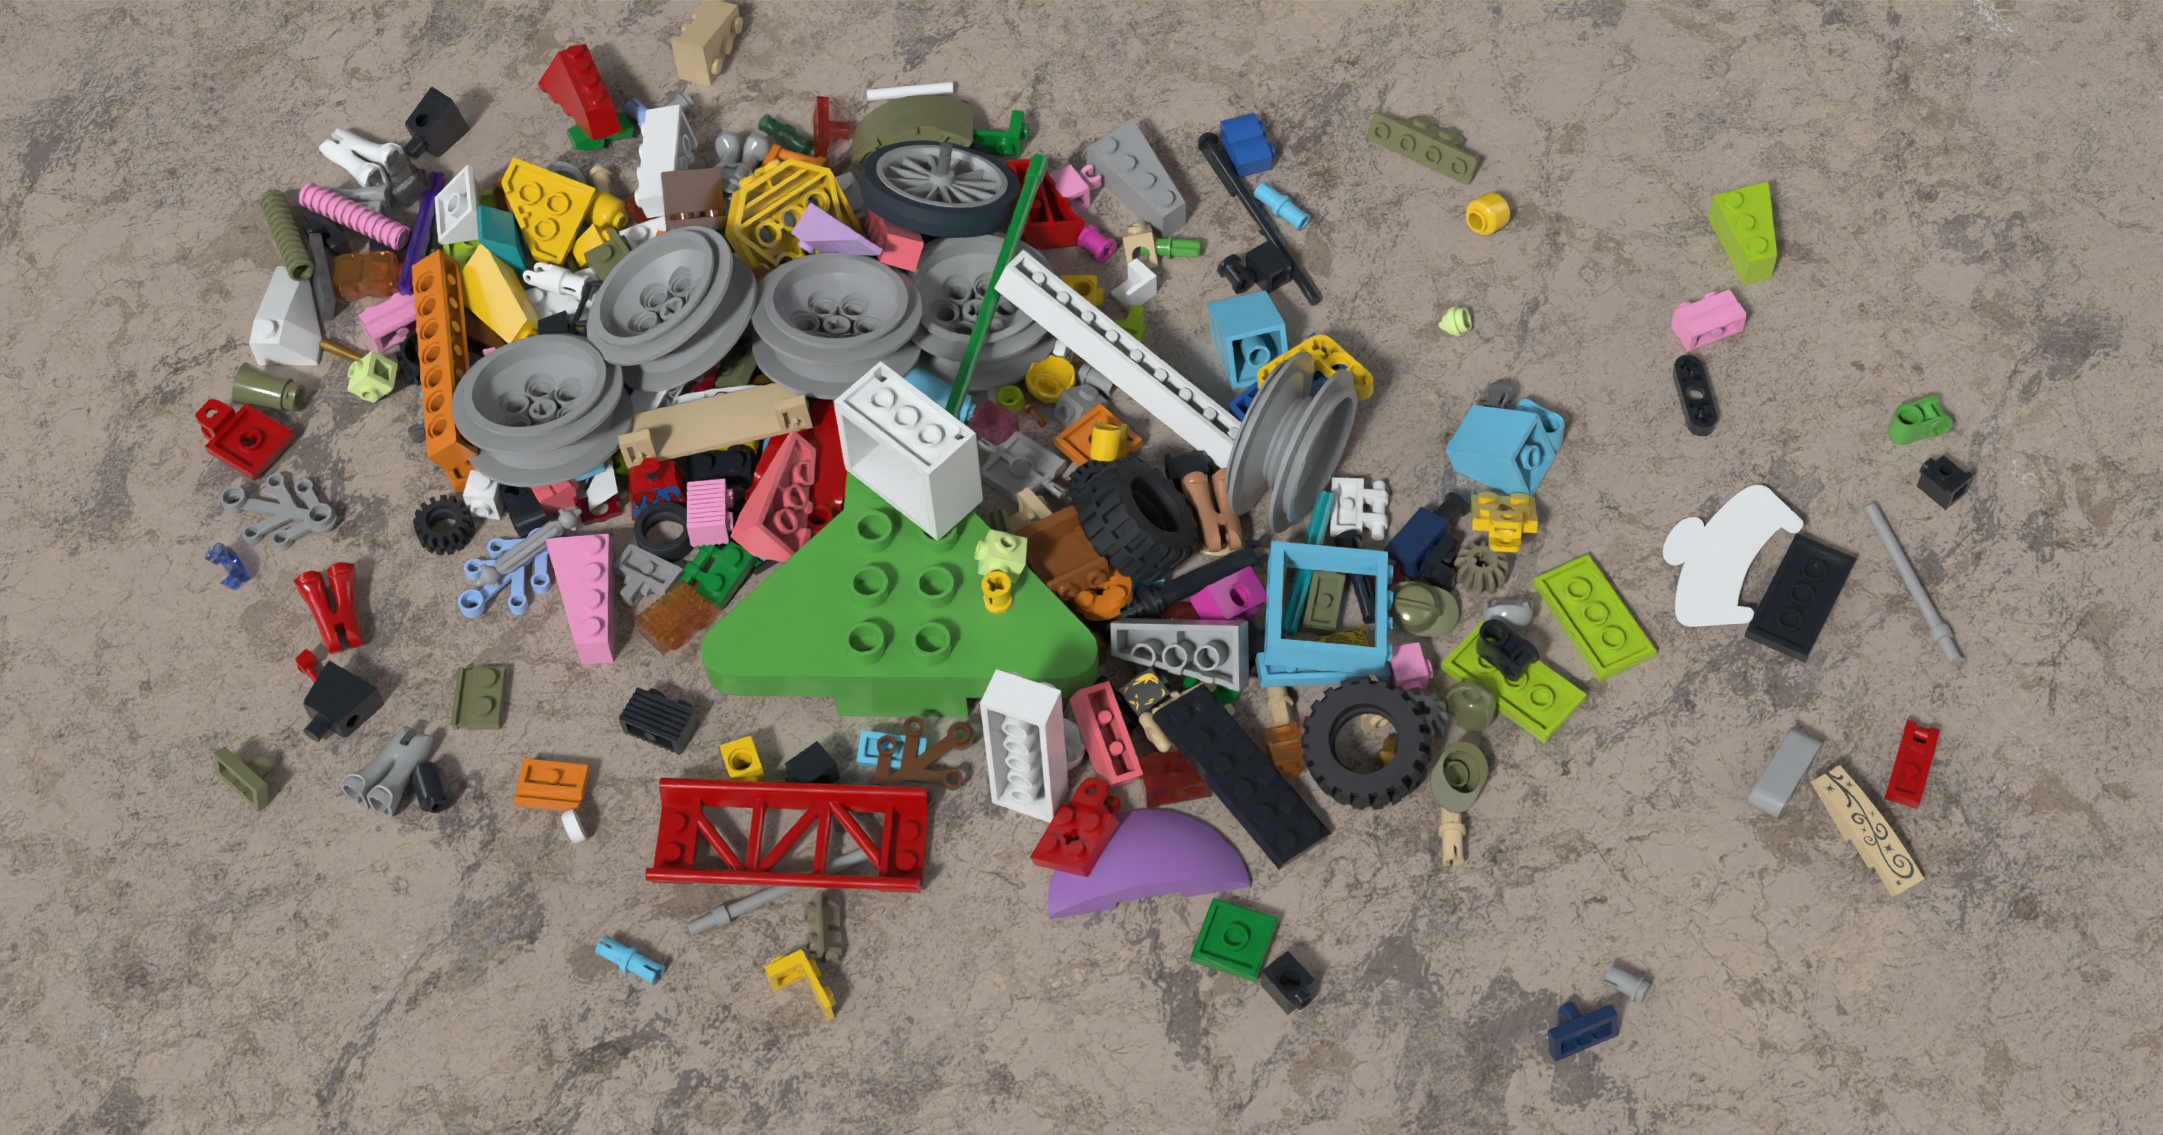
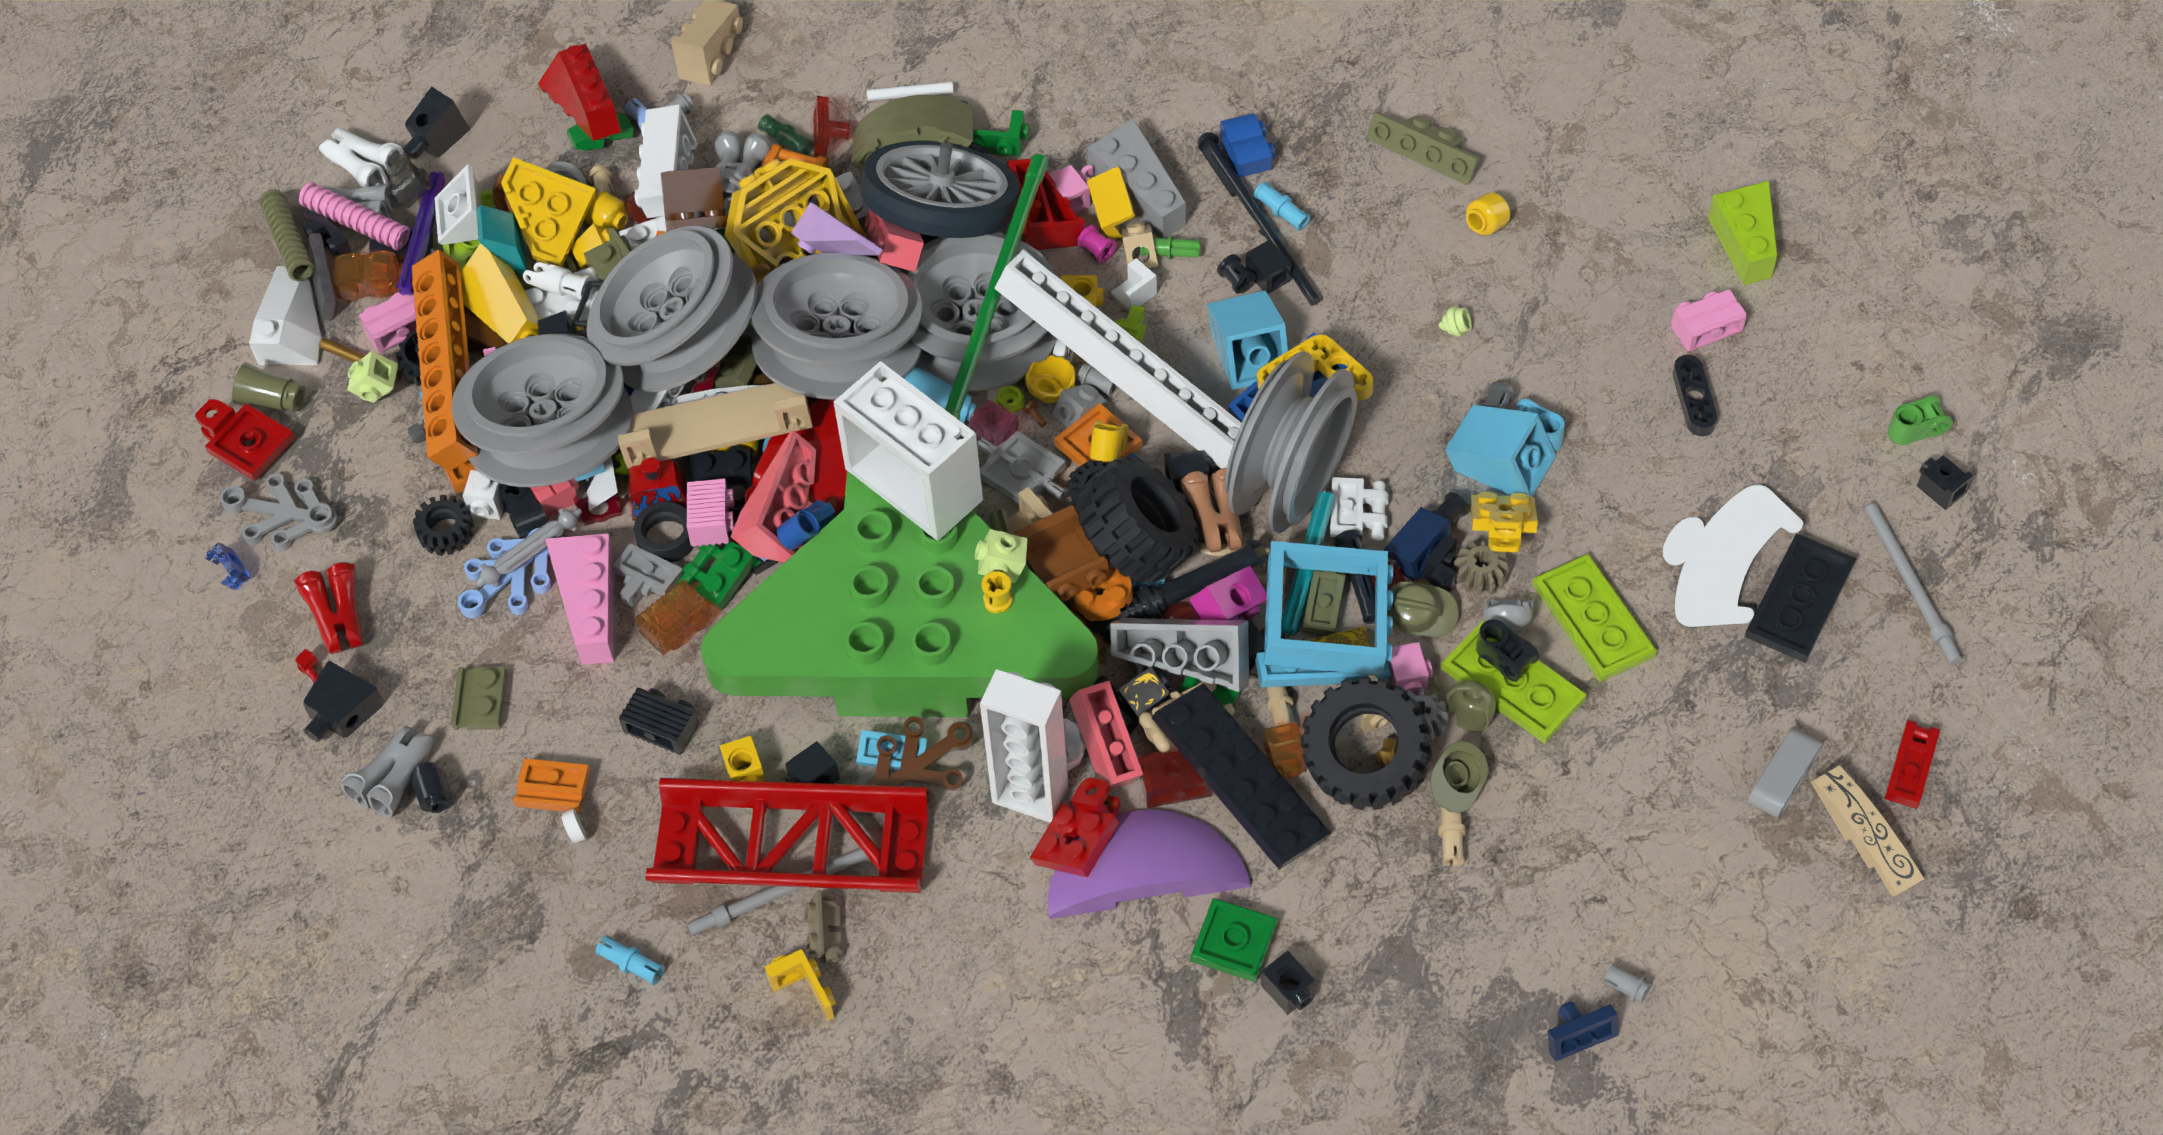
olive tile [214,746,273,812] -> none
none -> blue piece [777,499,836,550]
none -> yellow panel [1087,167,1135,240]

